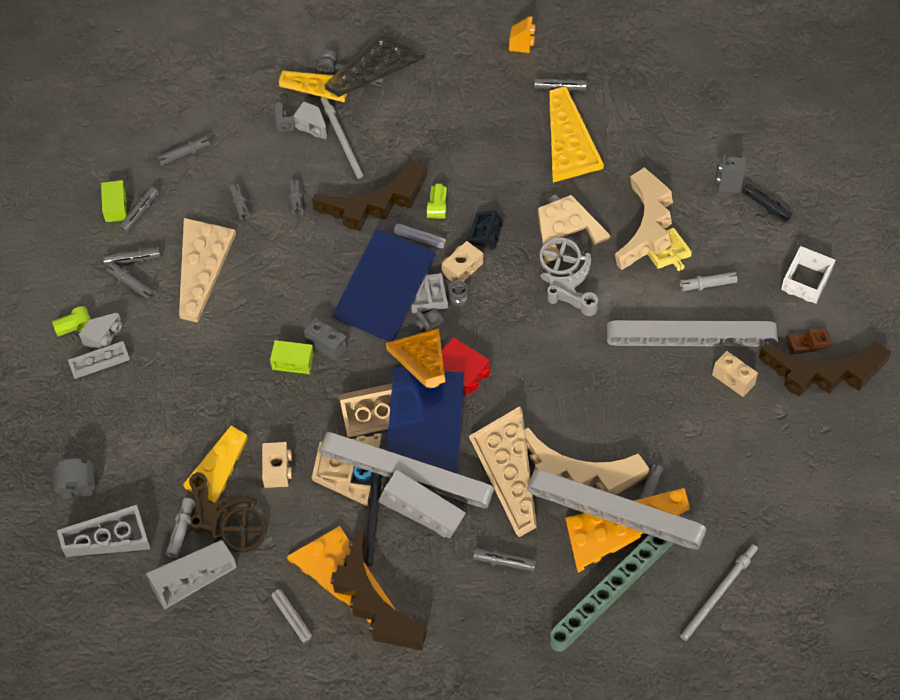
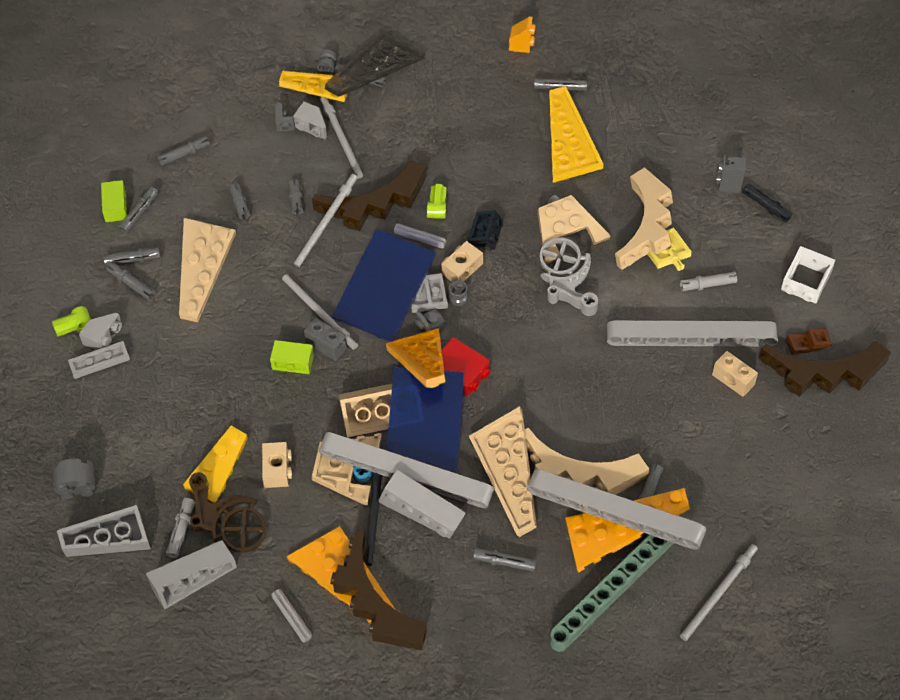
none -> light grey bar [282,274,358,350]
none -> light grey bar [293,173,358,267]

